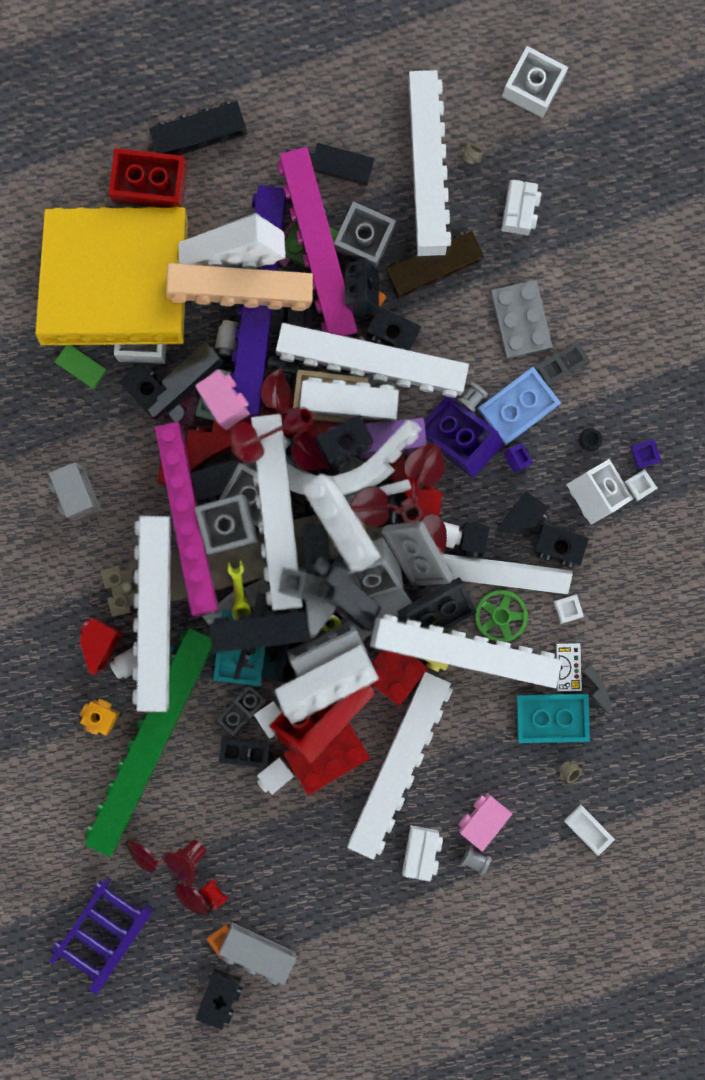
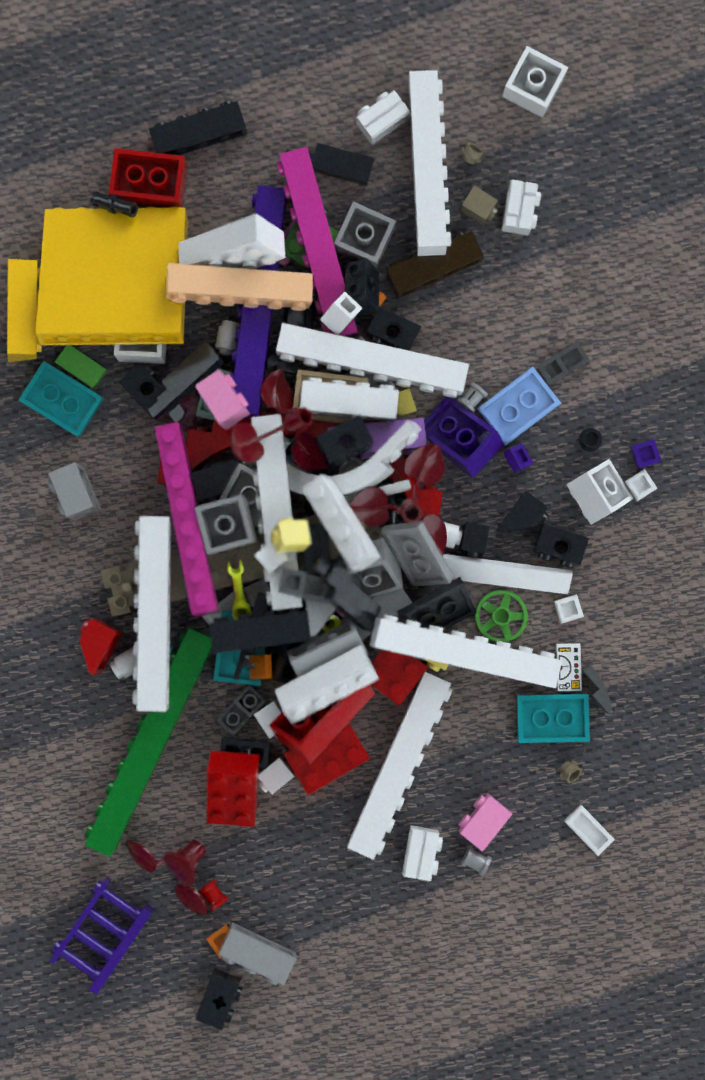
light orange brick [80,698,120,736] -> none
light grey plate [491,280,552,359] -> none
none -> yellow slope [7,259,42,362]
none -> teal plate [19,361,104,438]
none -> black pin [90,191,138,218]
none -> red brick [207,751,259,827]
none -> orange tile [250,655,272,679]
none -> white tile [254,542,289,574]
none -> light yellow brick [270,518,311,553]
none -> white brick [320,292,362,335]
none -> white brick [356,91,410,145]
none -> light yellow tile [397,388,417,416]
none -> dark tan brick [460,186,498,226]

